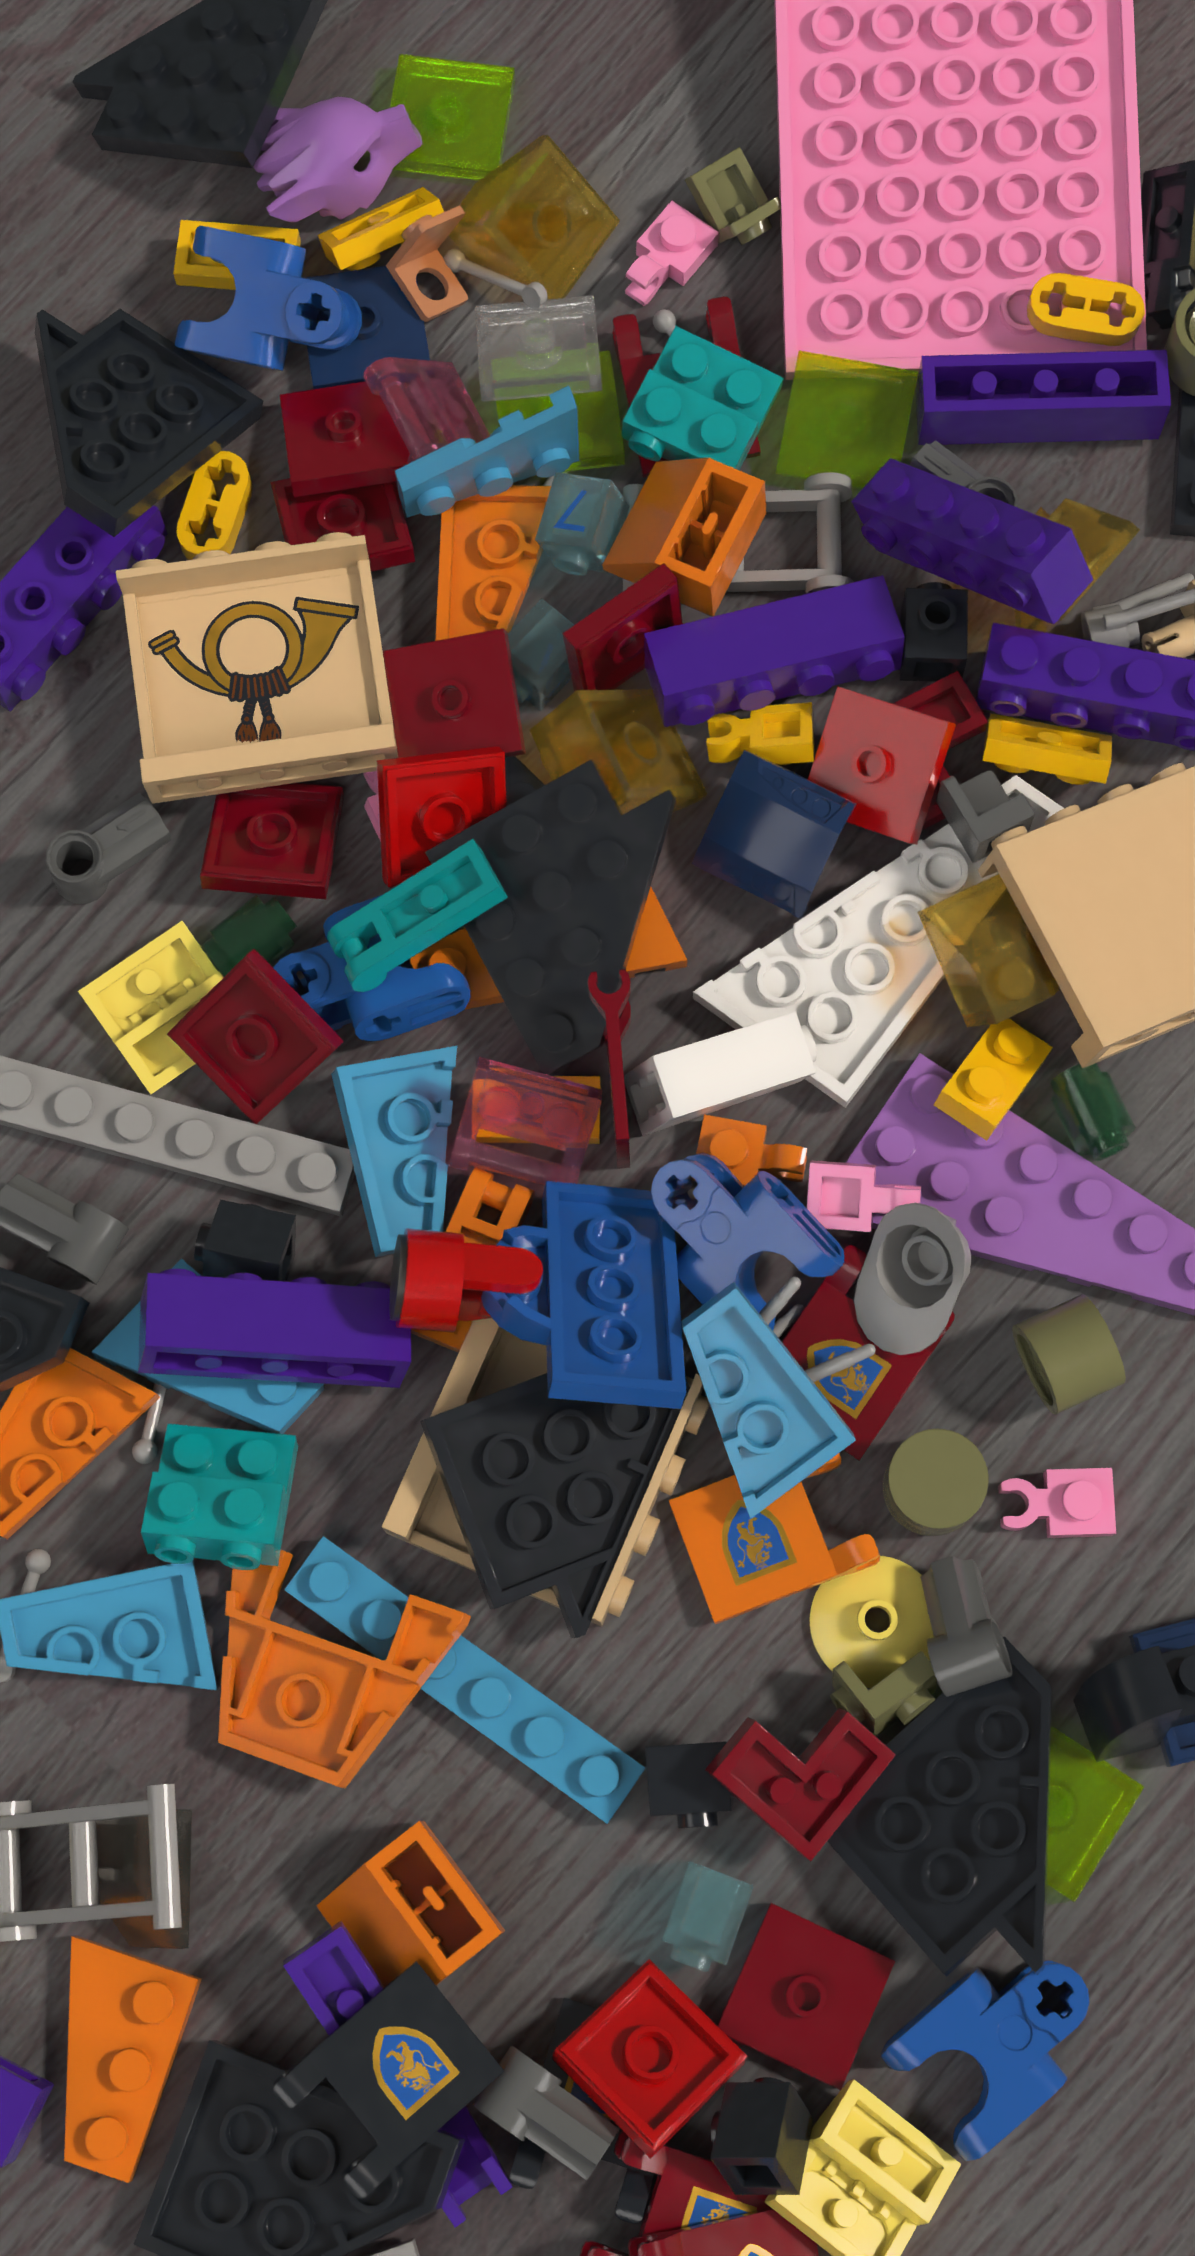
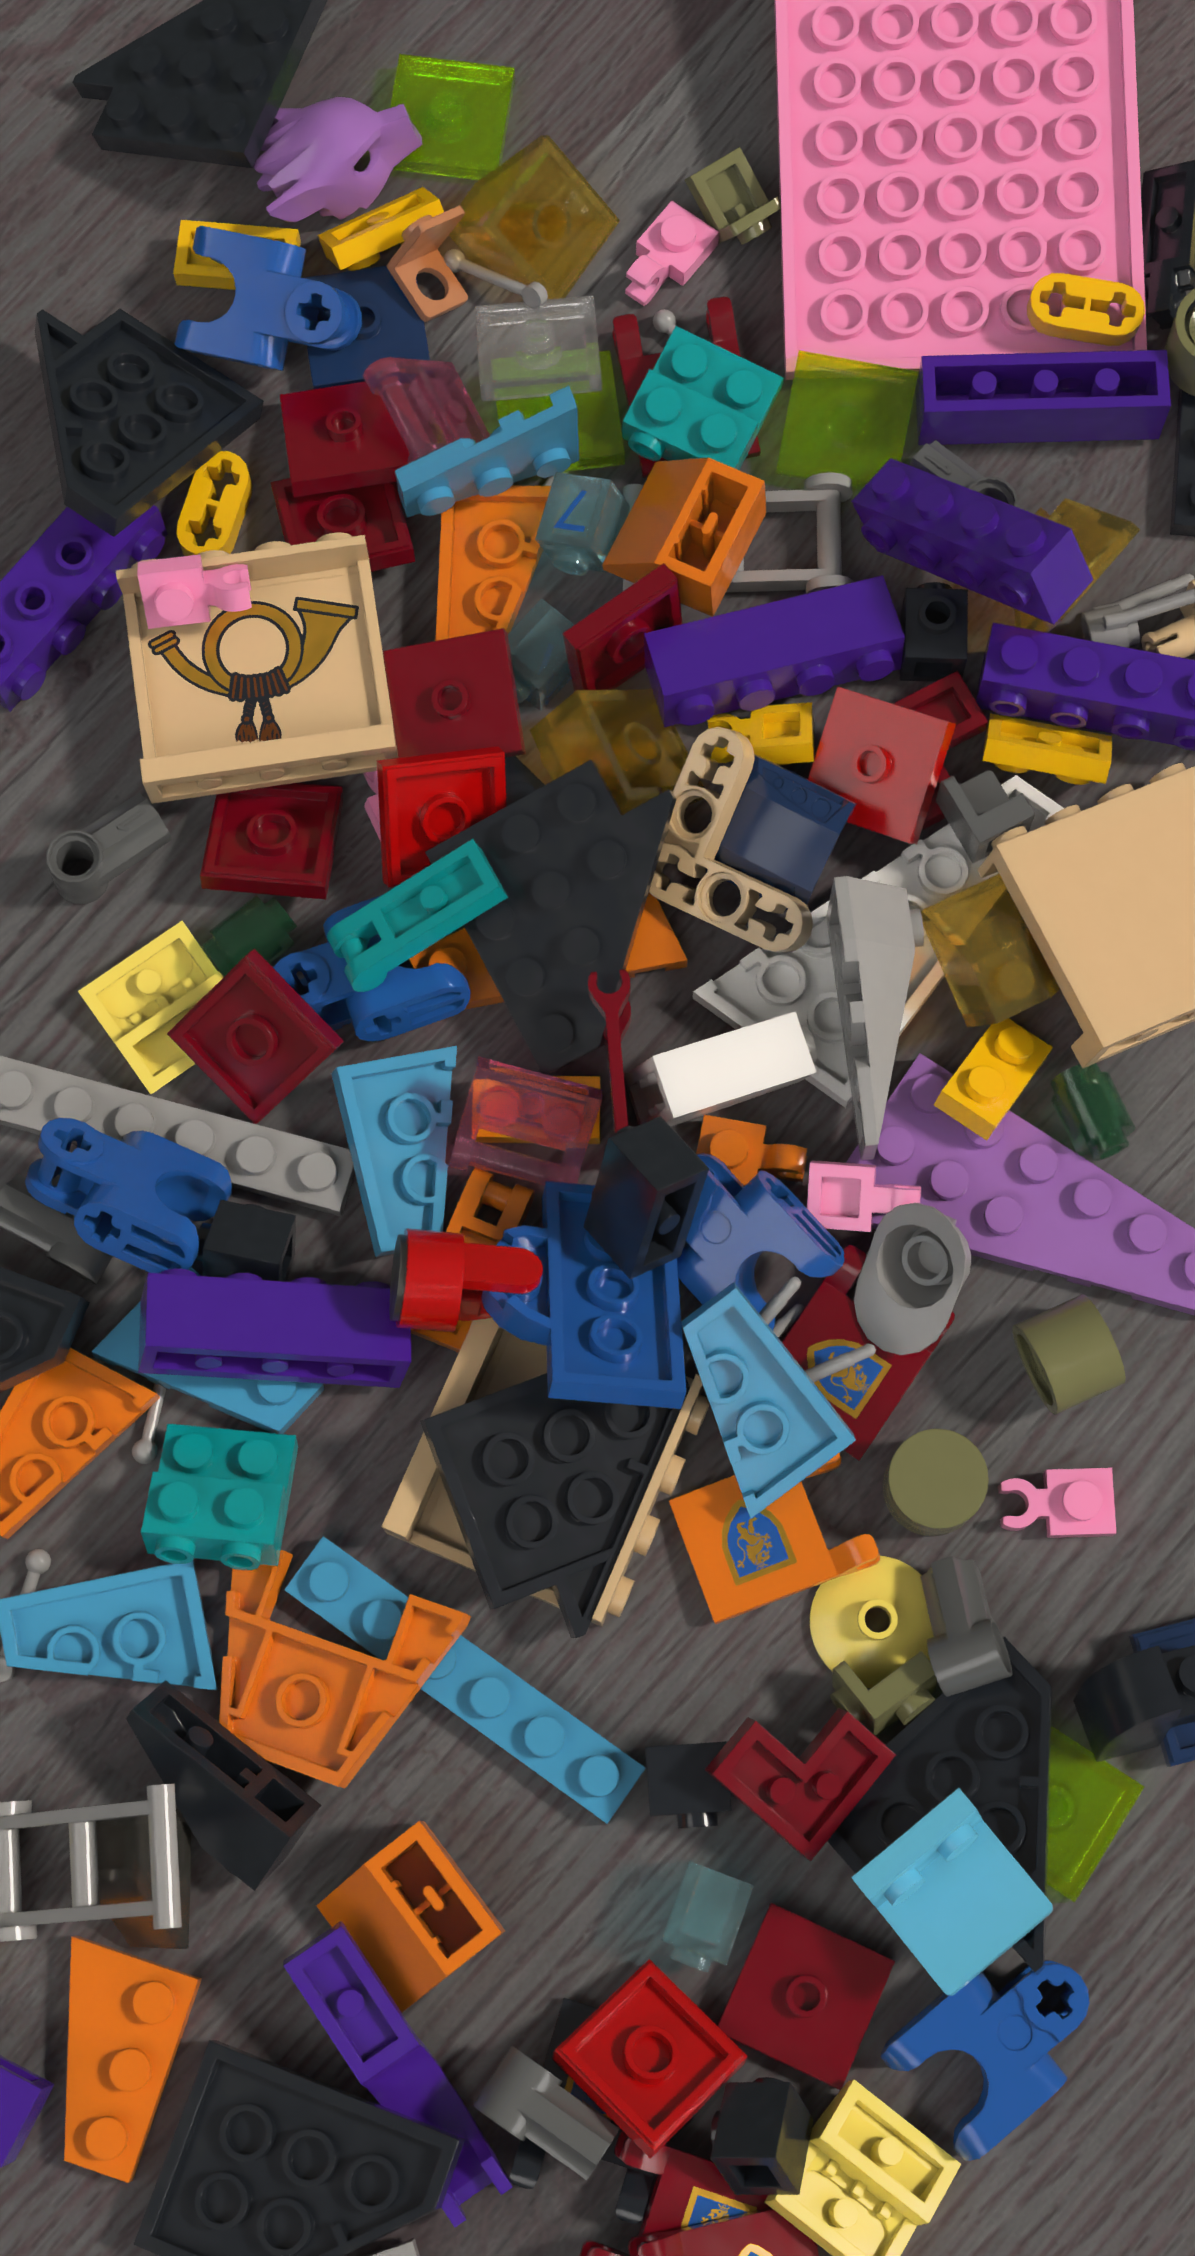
black flag [272,1961,504,2199] -> none
none -> blue piece [25,1118,232,1273]
none -> black slope [126,1680,321,1891]
none -> bright pink plate [137,555,252,629]
none -> black brick [583,1116,709,1279]
none -> tan beam [649,727,813,953]
none -> light grey wedge [826,876,924,1161]
none -> medium azure bracket [851,1788,1053,1996]

